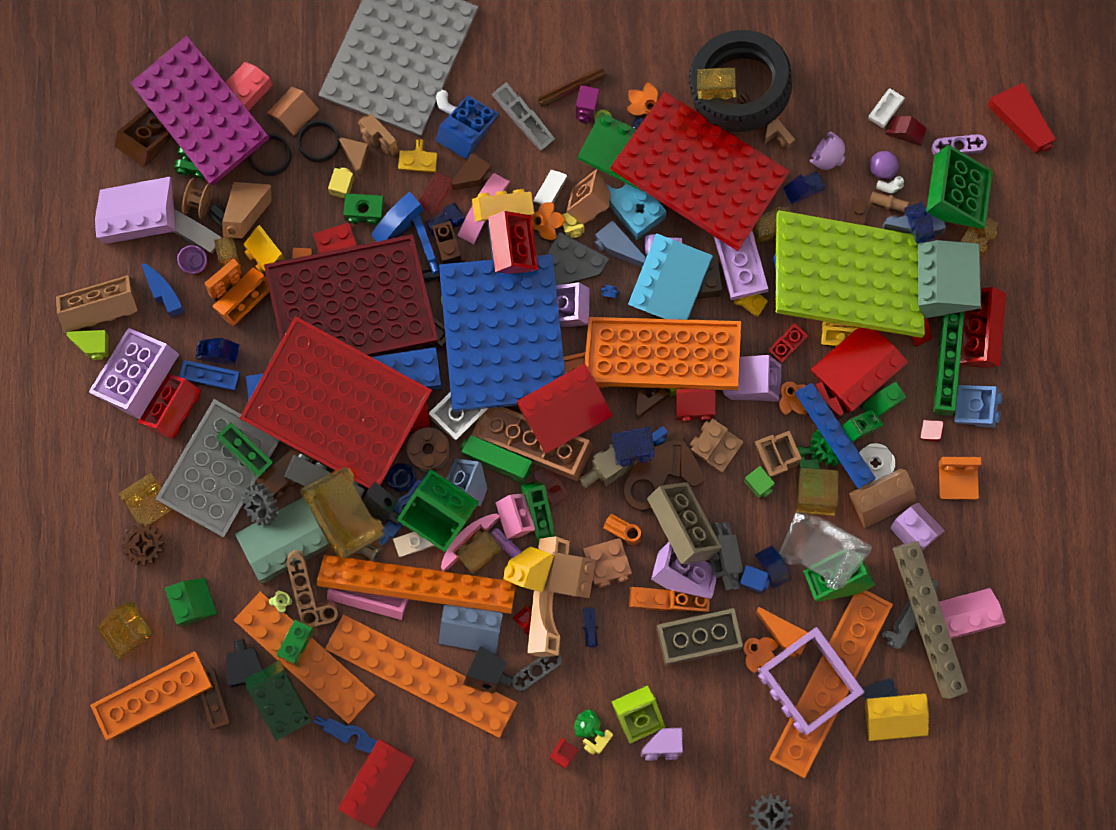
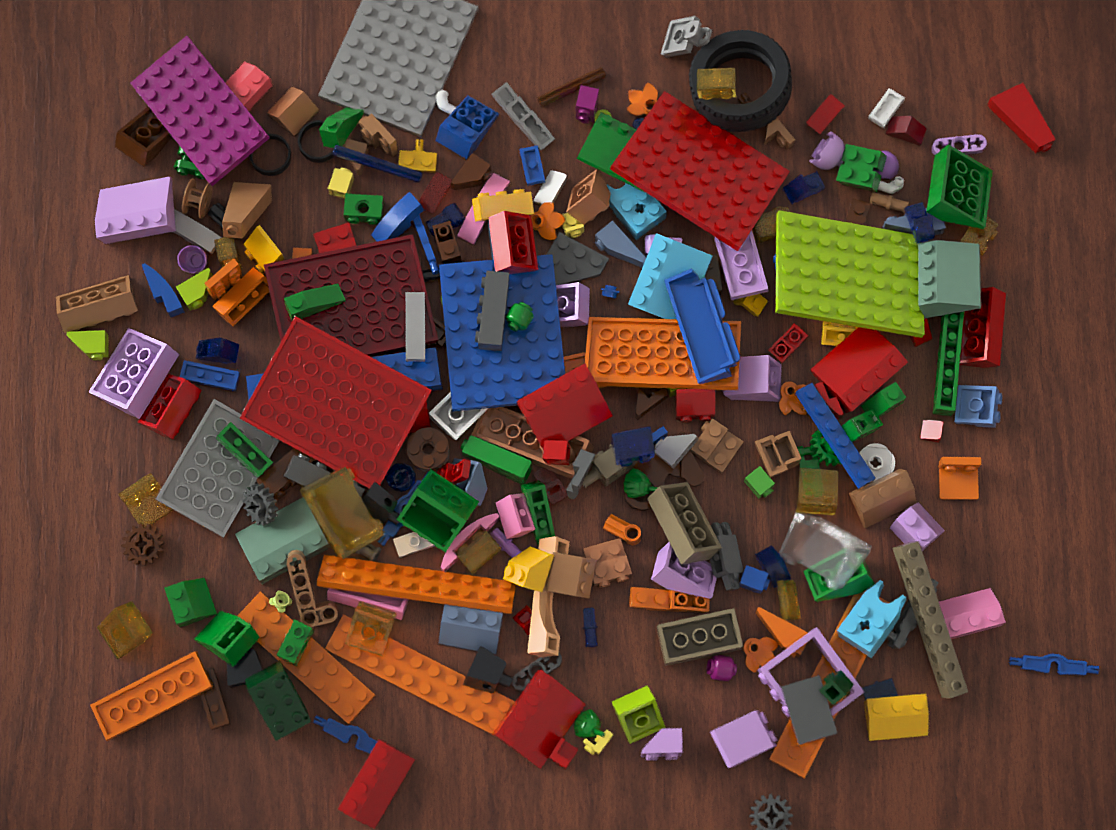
none -> lime slope [176,268,213,310]
none -> green slope [194,611,260,667]
none -> green slope [284,284,346,321]
none -> green slope [319,107,364,149]
none -> clear blue axle [332,145,422,183]
none -> clear yellow slope [345,601,397,656]
none -> light grey slope [405,292,425,361]
none -> red slope [437,459,471,485]
none -> dark grey brick [475,270,510,351]
none -> red slope [492,669,586,769]
none -> green head [505,302,534,332]
none -> blue plate [520,145,545,186]
none -> red panel [543,440,571,465]
none -> dark grey slope [566,449,595,499]
none -> green piece [623,468,658,498]
none -> light grey slope [654,434,698,469]
none -> light grey plate [661,16,712,57]
none -> blue slope [664,268,741,384]
none -> magenta head [706,655,737,681]
none -> lavender slope [711,710,777,768]
none -> clear yellow plate [777,580,801,620]
none -> dark grey tile [781,675,837,745]
none -> red slope [806,94,845,135]
none -> dark green brick [819,670,854,705]
none -> green piece [836,144,887,192]
none -> medium azure brick [837,580,907,658]
none -> blue piece [1009,654,1099,676]

